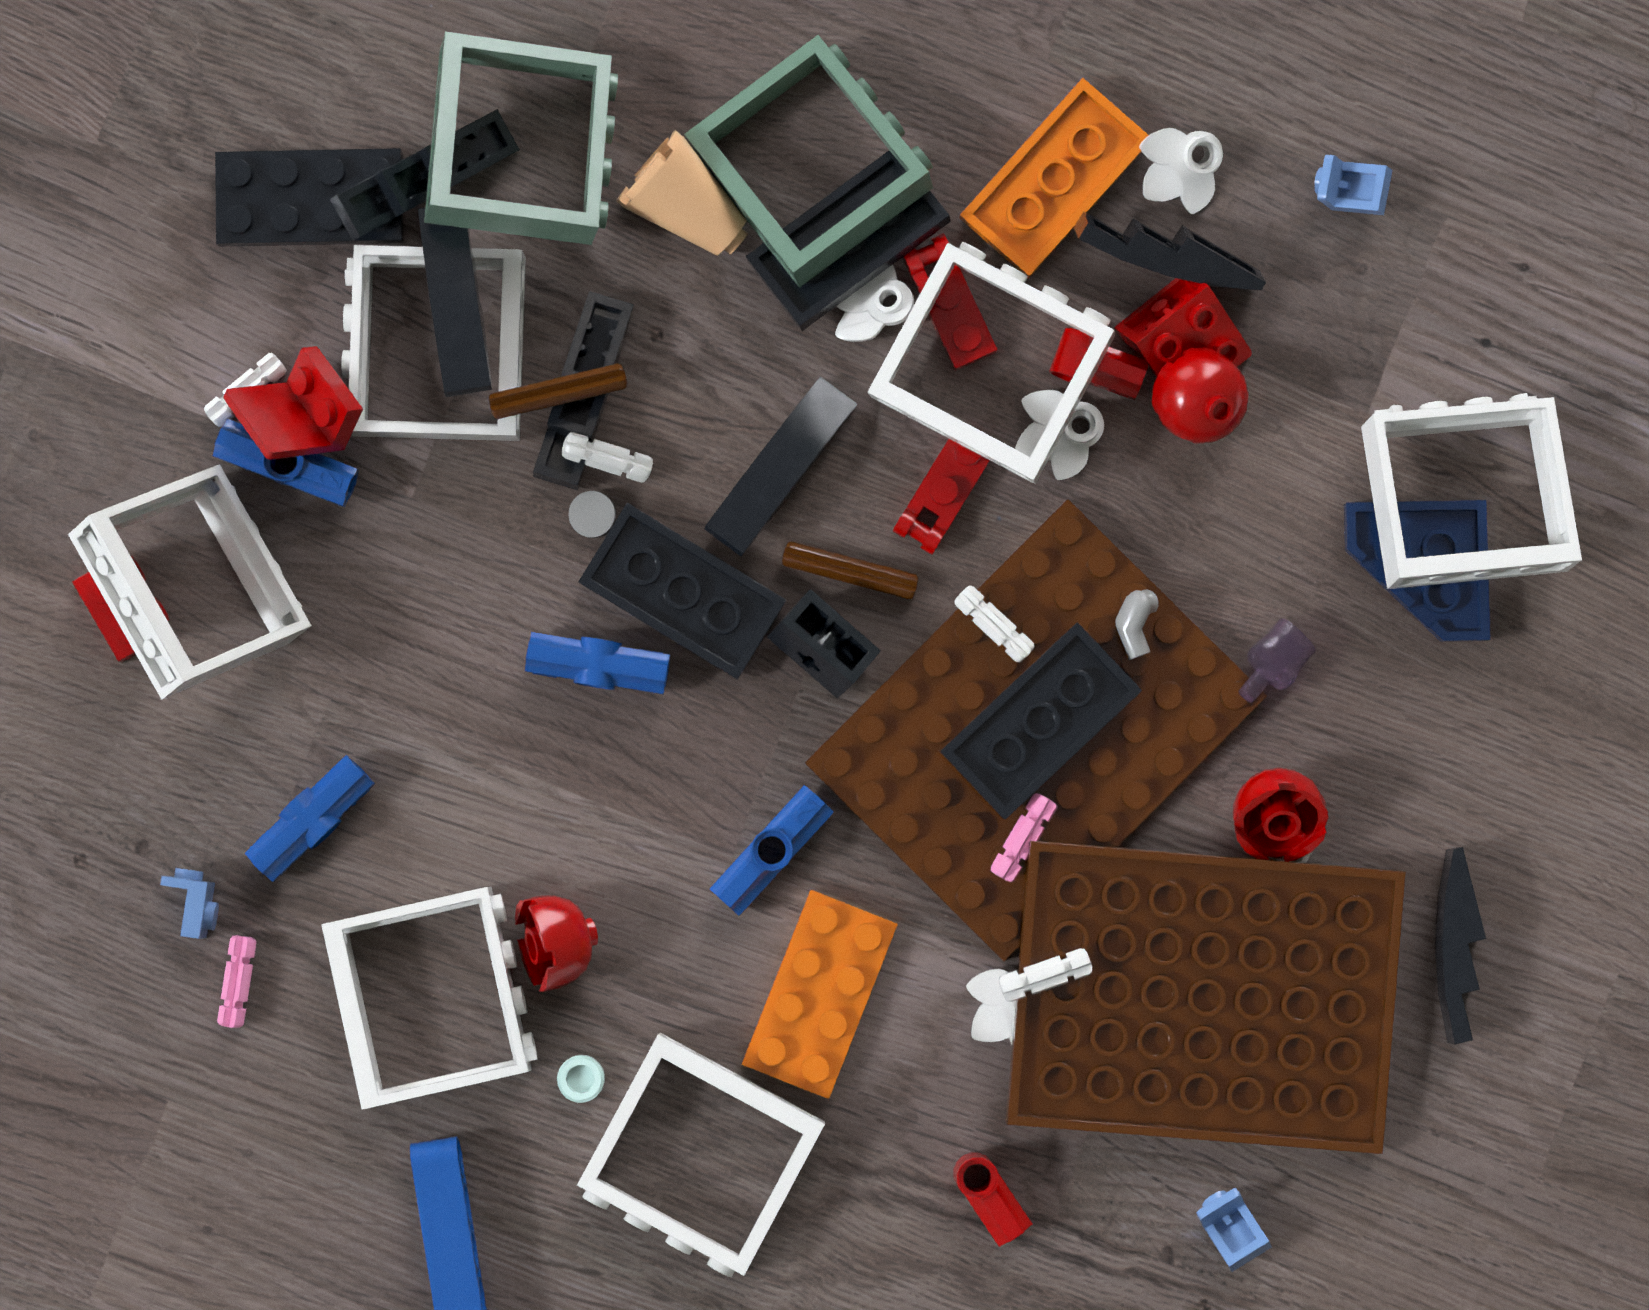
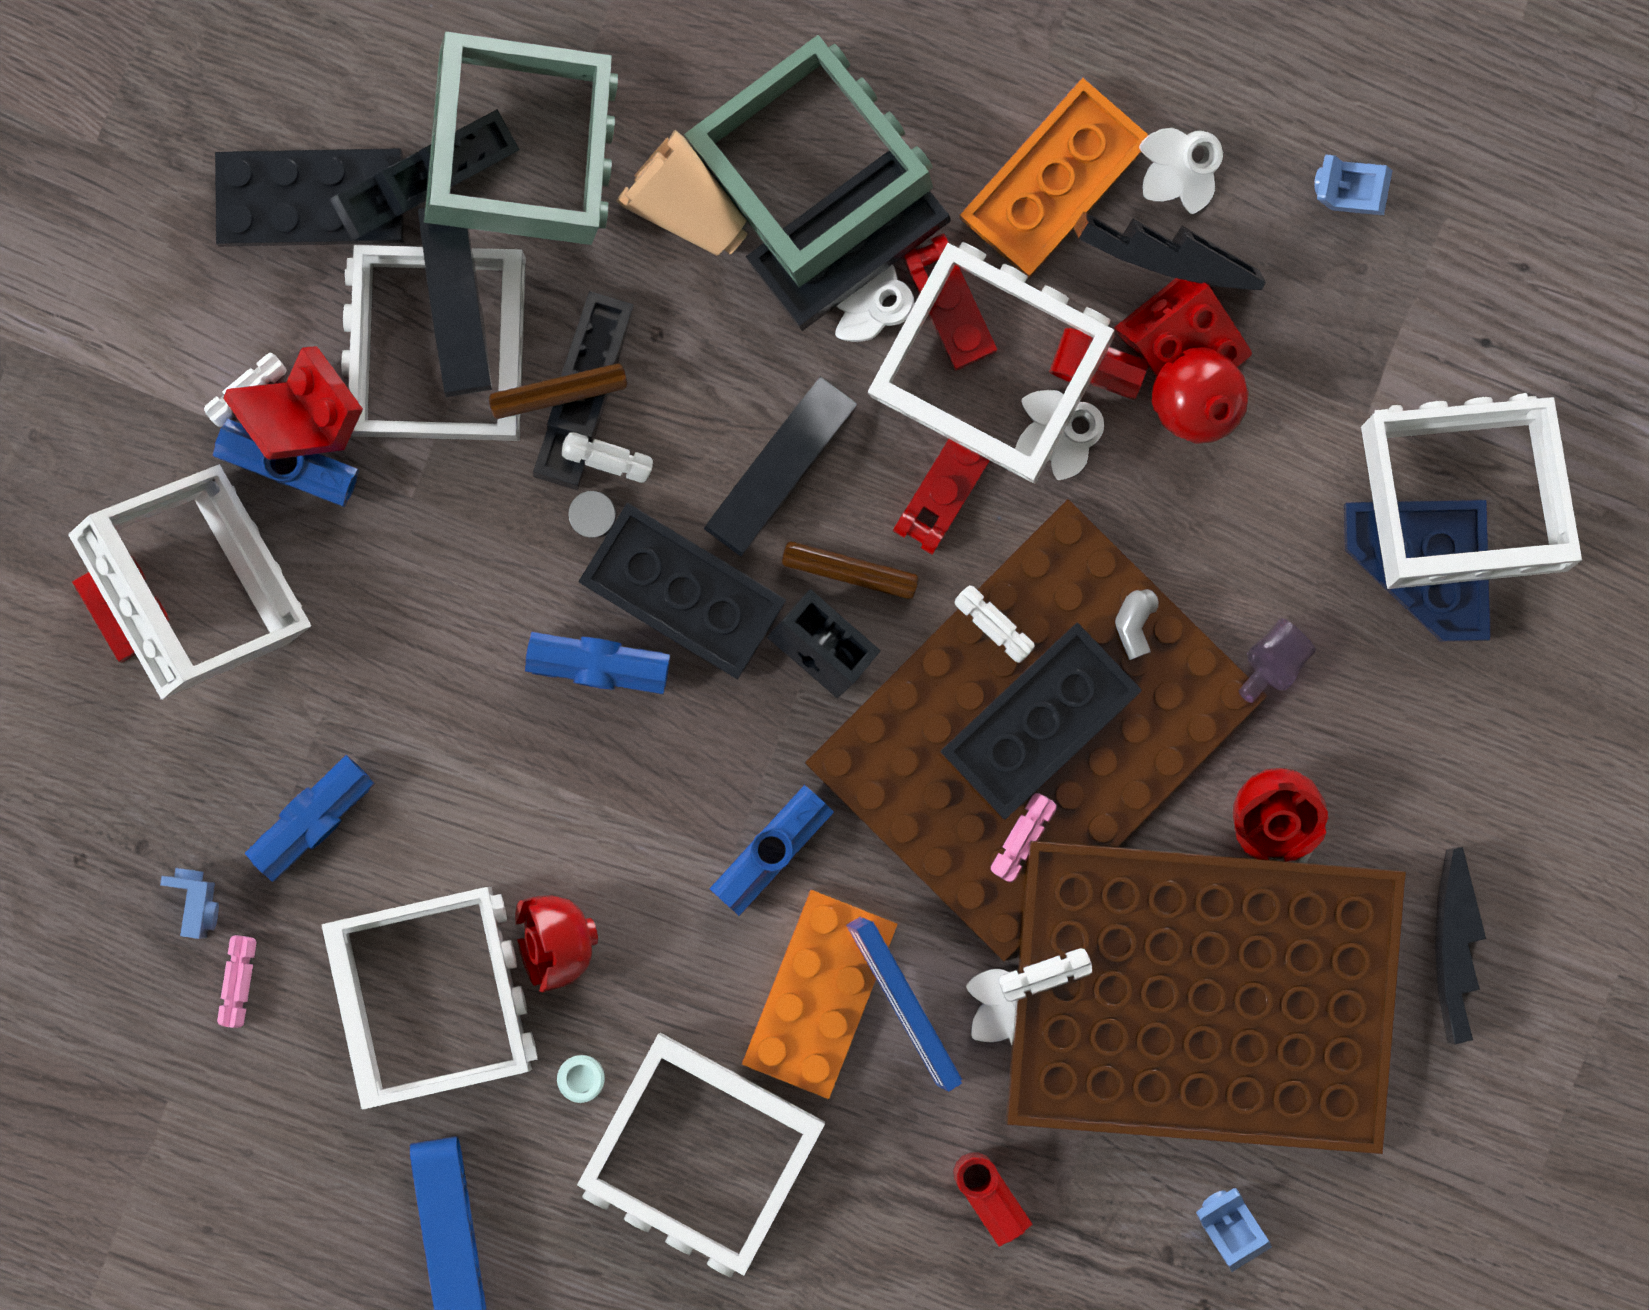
none -> blue tile [846,917,962,1092]

